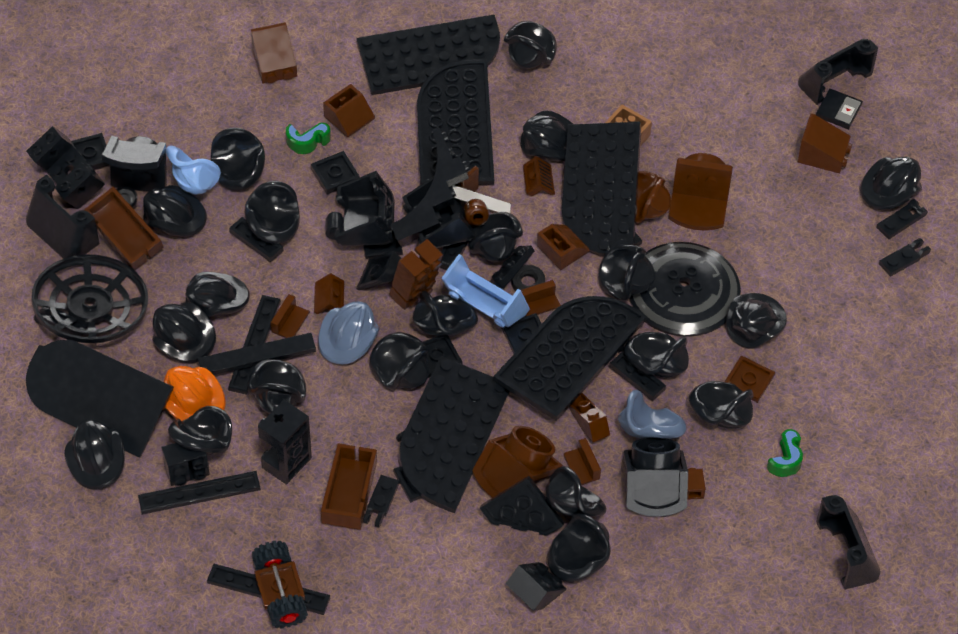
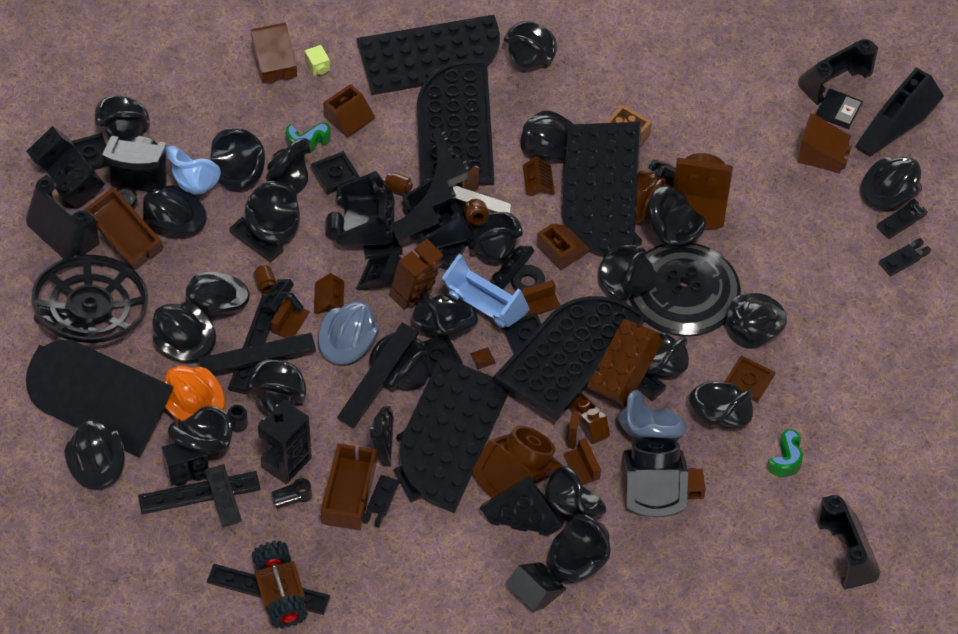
none -> black piece [95,95,150,141]
none -> black plate [205,464,242,528]
none -> black brick [227,404,248,432]
none -> reddish brown brick [253,265,276,294]
none -> black plate [258,279,304,312]
none -> black piece [266,138,311,194]
none -> black piece [271,478,313,509]
none -> yellowish green brick [305,45,330,76]
none -> black tile [337,322,419,429]
none -> black plate [370,406,394,467]
none -> reddish brown brick [385,172,413,195]
none -> reddish brown slope [470,347,495,370]
none -> reddish brown tile [568,412,580,449]
none -> reddish brown piece [587,319,664,407]
none -> black hinge [648,160,676,180]
none -> black piece [648,186,707,246]
none -> black wedge [855,67,944,156]

